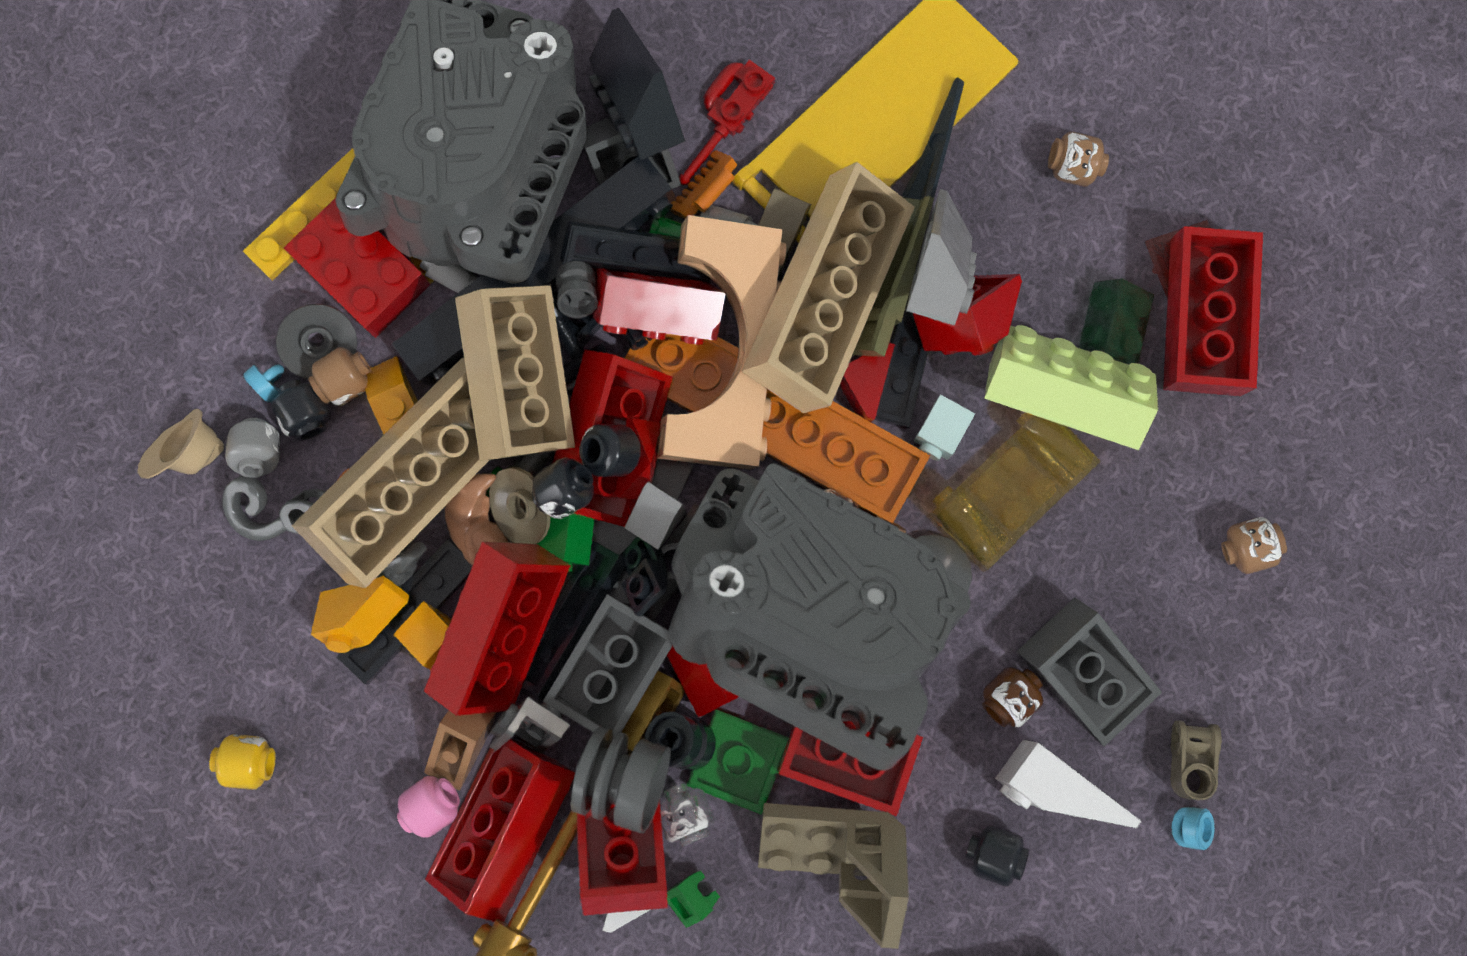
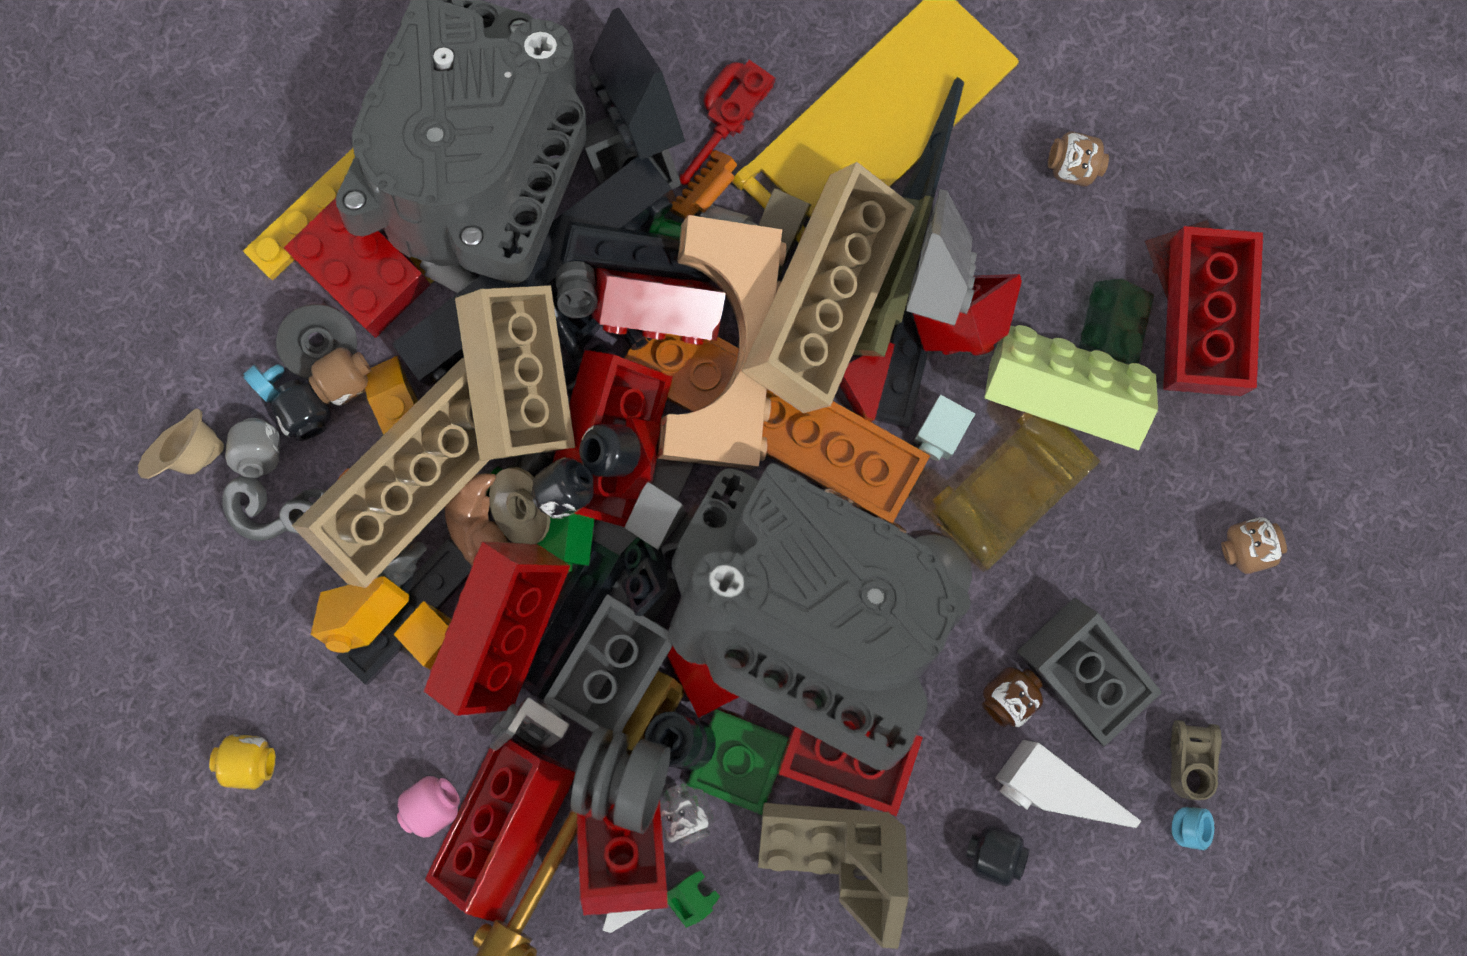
medium nougat slope [424,710,497,791] -> none

